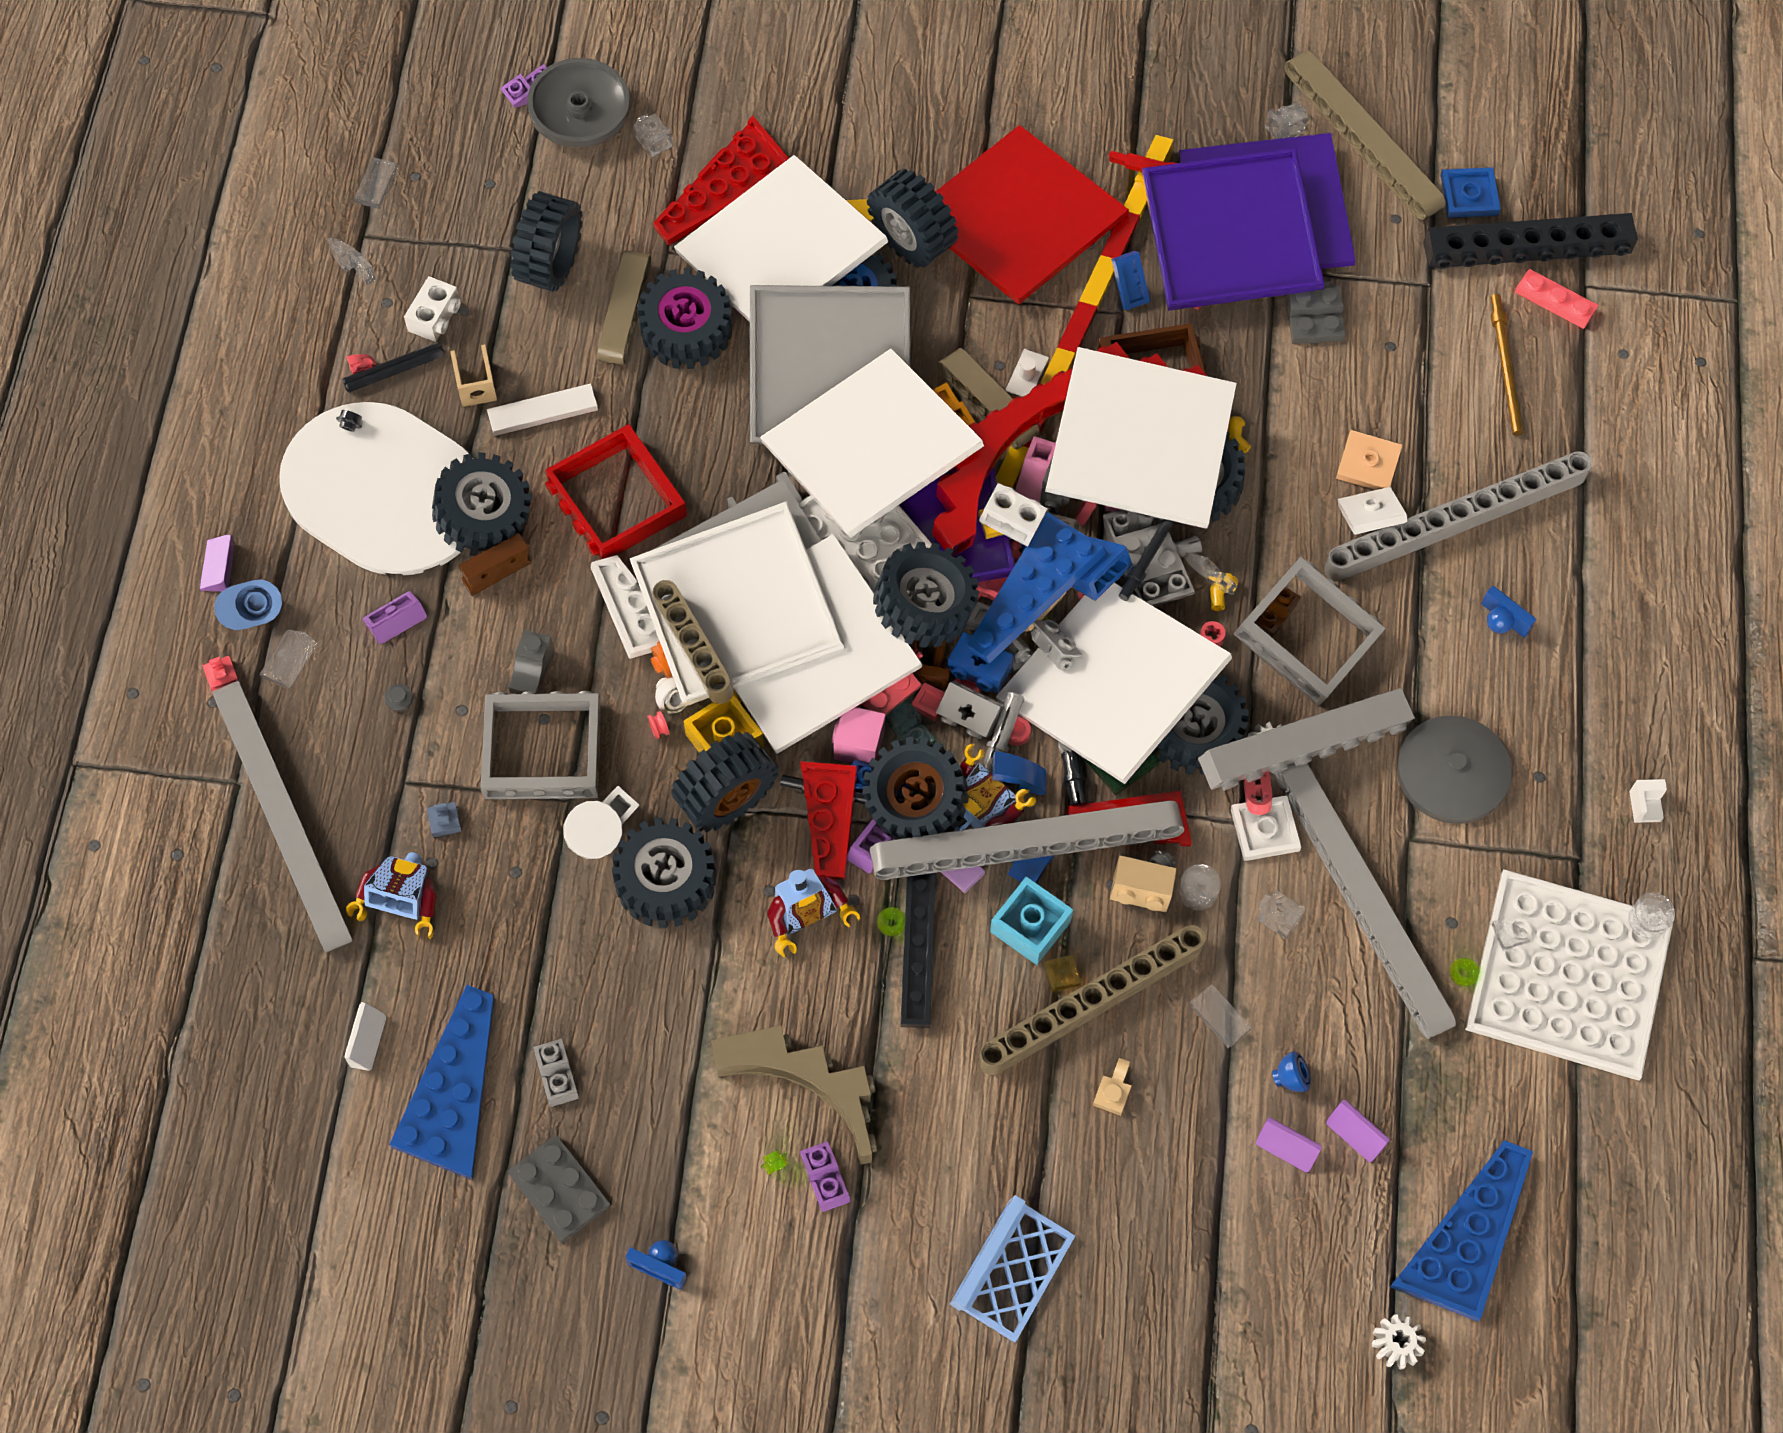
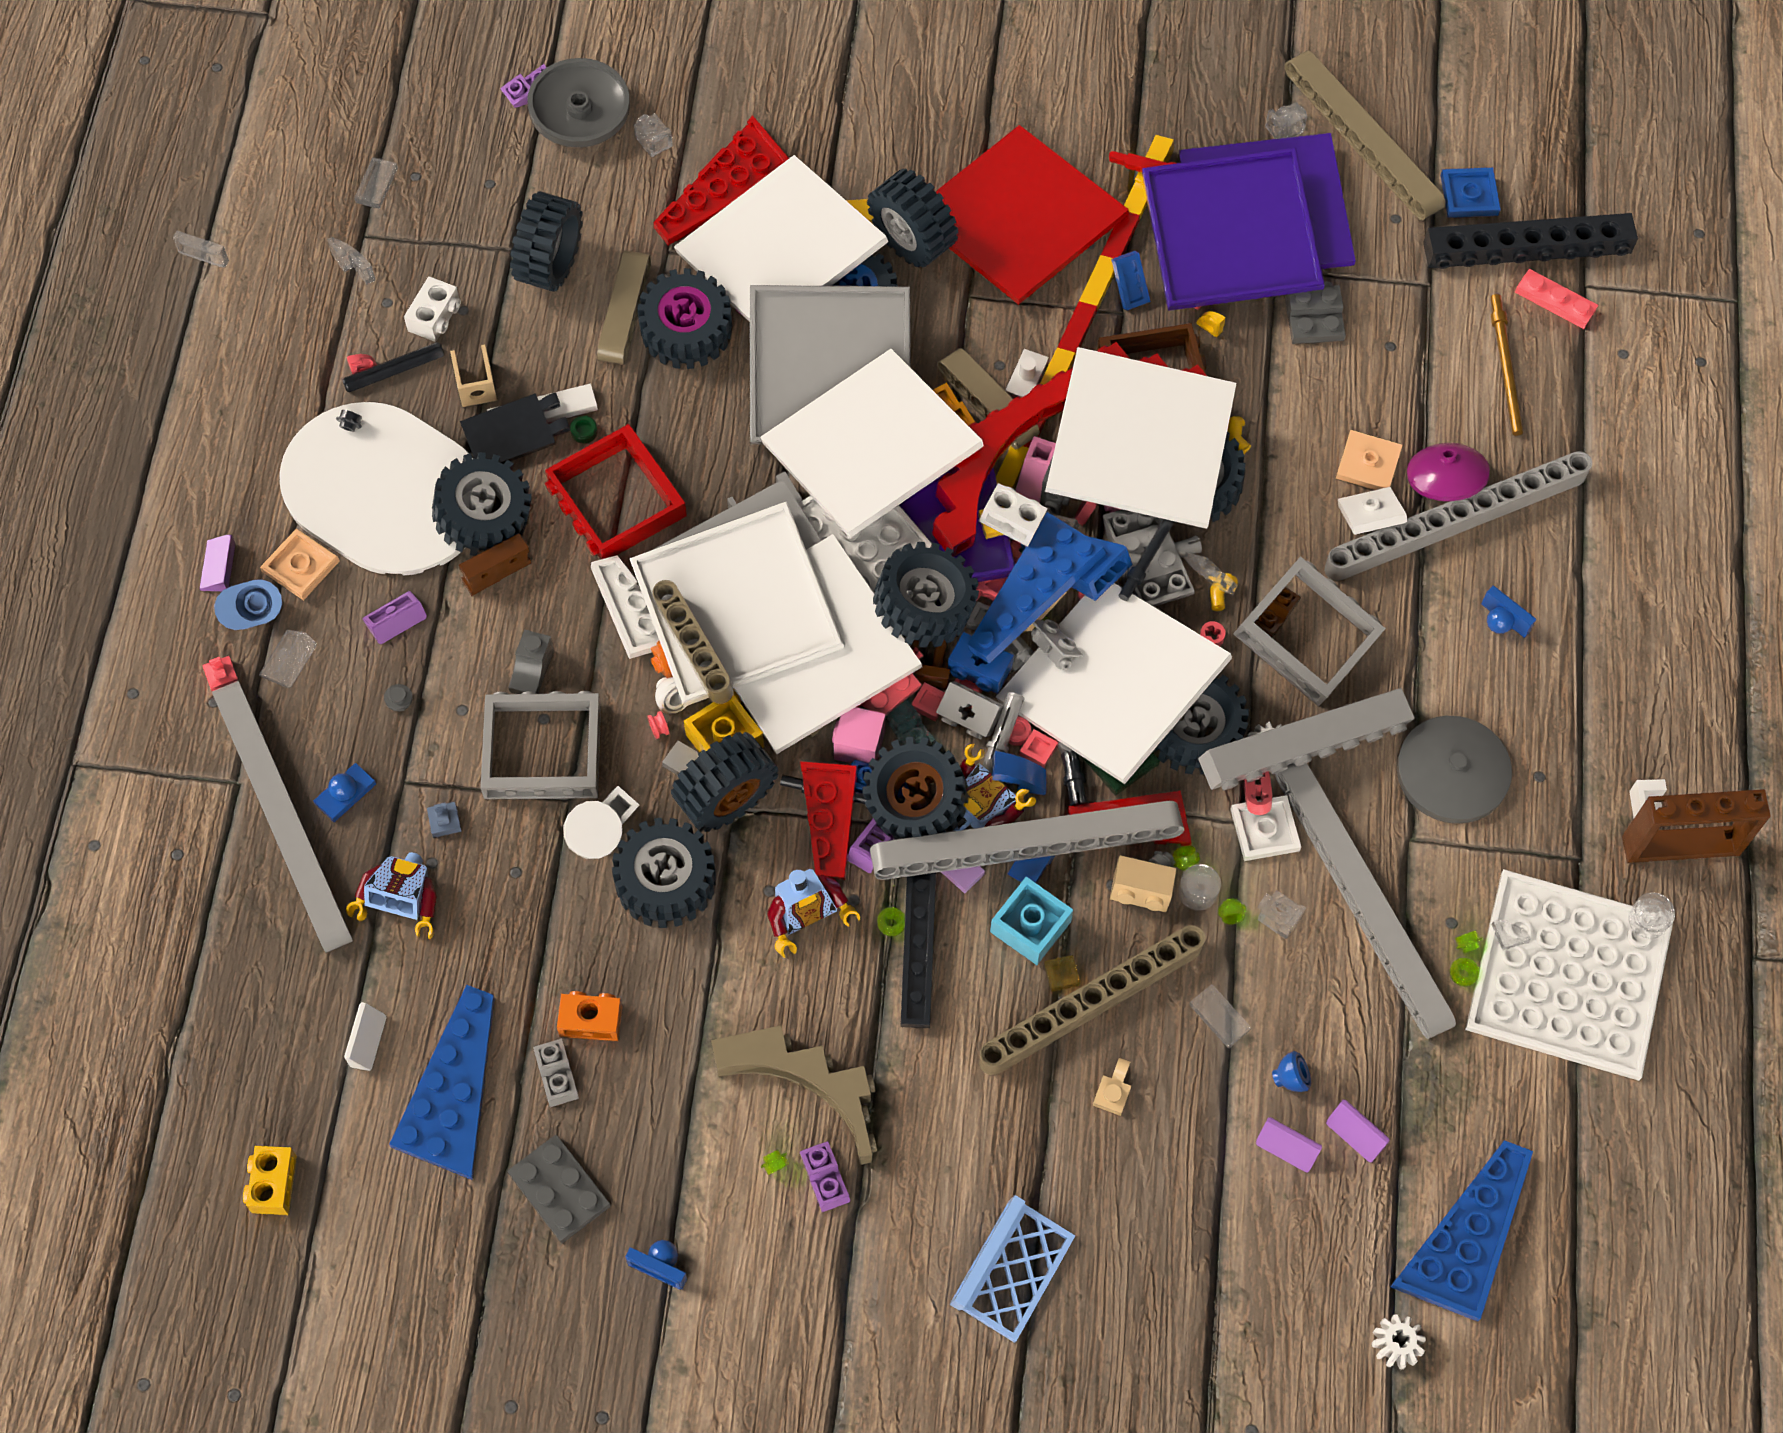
none -> clear tile [173,231,229,268]
none -> yellow brick [243,1146,297,1215]
none -> light nougat plate [260,528,340,601]
none -> blue tile [313,763,376,822]
none -> black tile [460,392,570,464]
none -> orange brick [557,991,623,1041]
none -> dark green tile [570,416,598,444]
none -> light grey tile [662,741,699,775]
none -> coral tile [1019,729,1058,768]
none -> clear neon green plate [1173,846,1200,871]
none -> yellow tile [1196,311,1226,337]
none -> clear neon green plate [1218,899,1246,925]
none -> magenta dish [1407,443,1490,501]
none -> clear neon green plate [1455,930,1483,953]
none -> reddish brown window [1622,789,1771,863]

